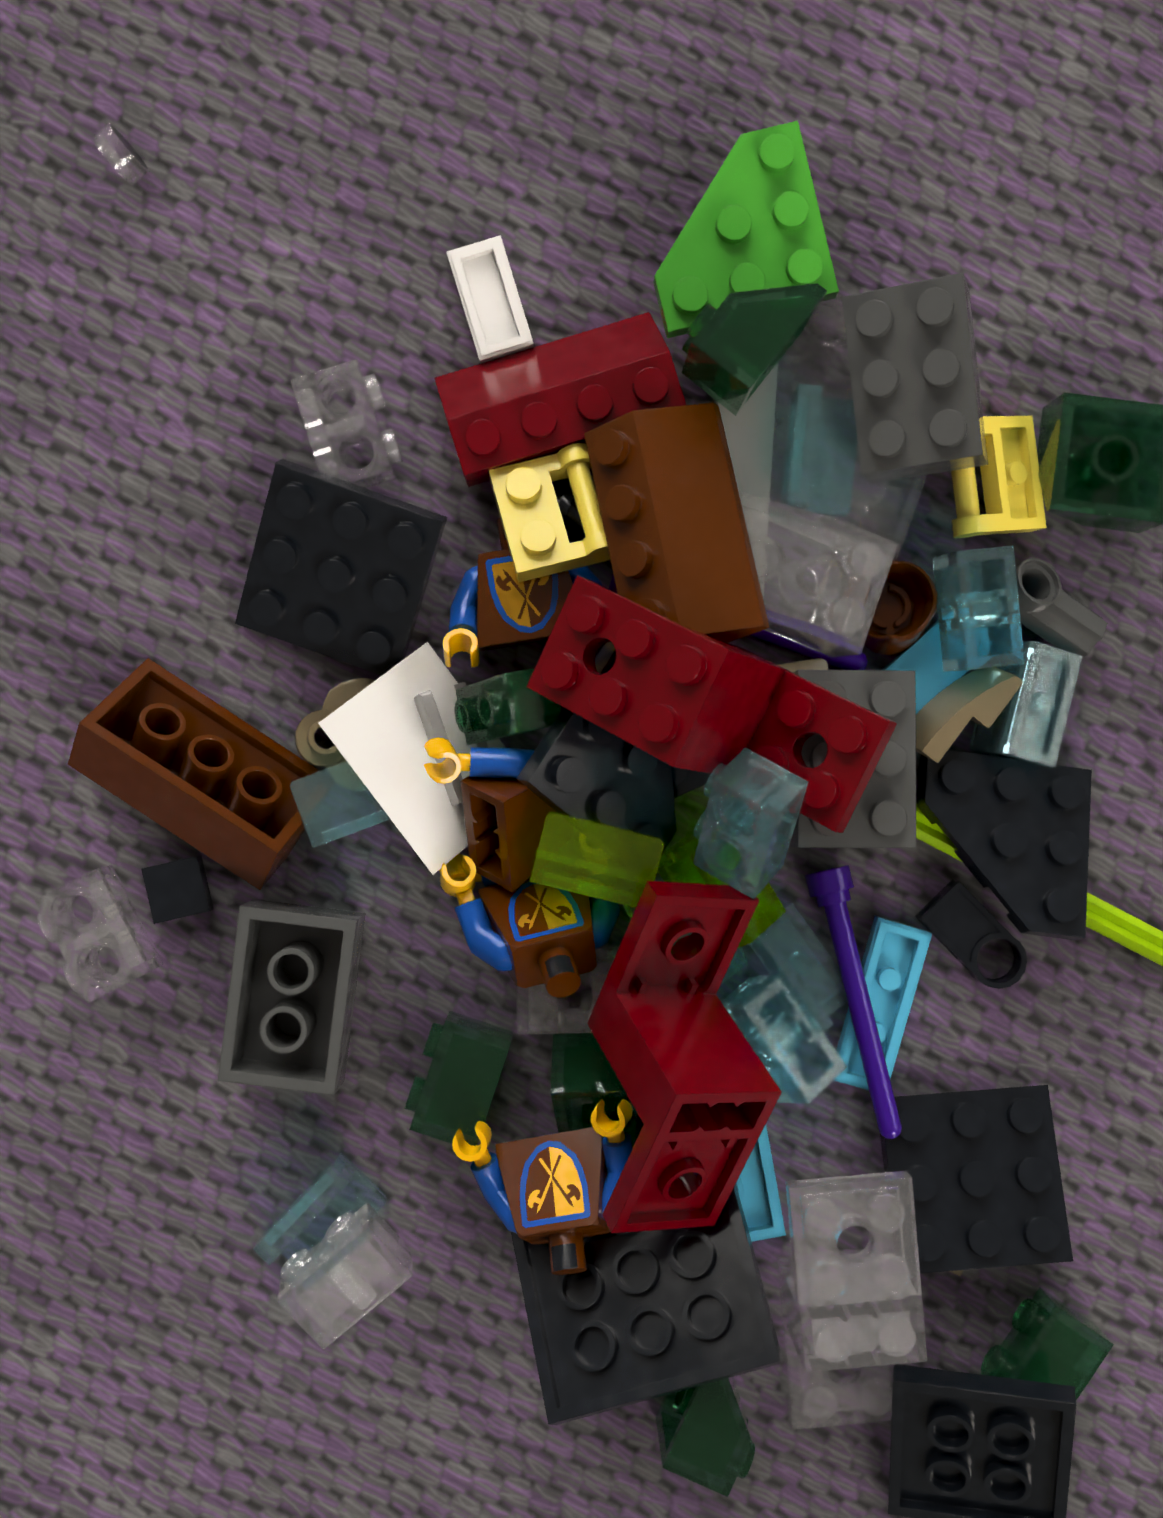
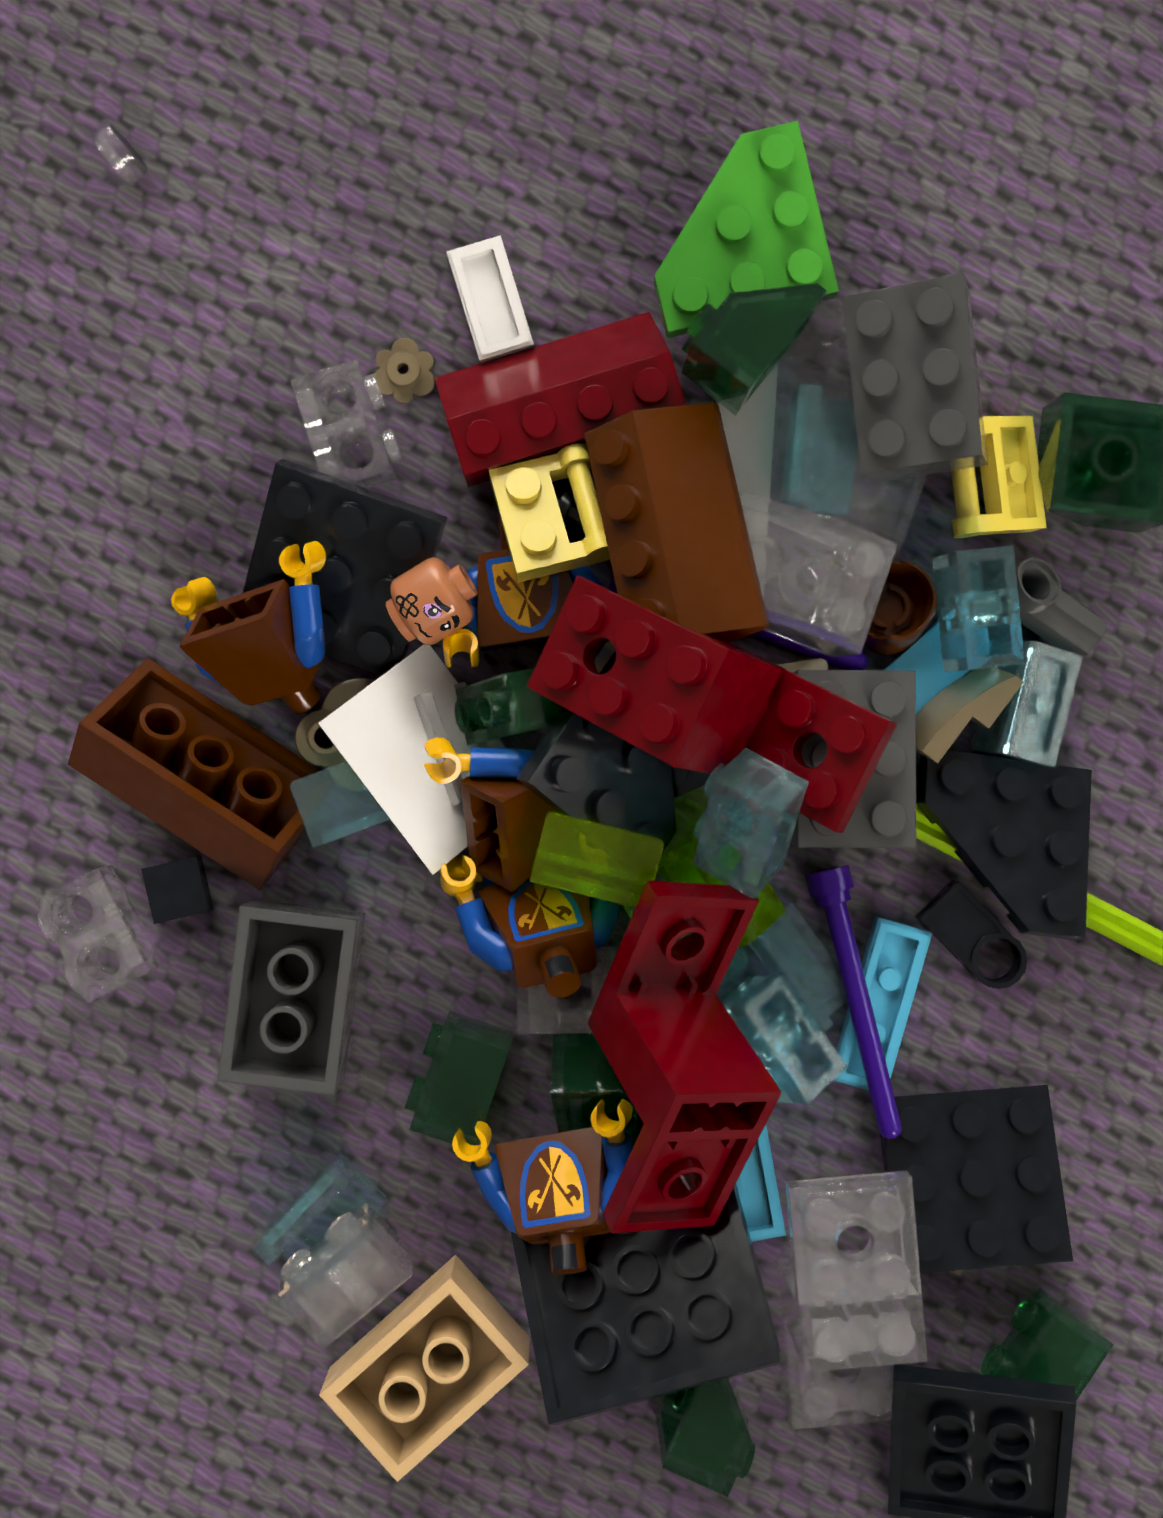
none -> reddish brown torso [171,541,326,714]
none -> tan brick [319,1255,530,1482]
none -> dark tan plant [373,338,435,404]
none -> nougat head [385,557,478,645]

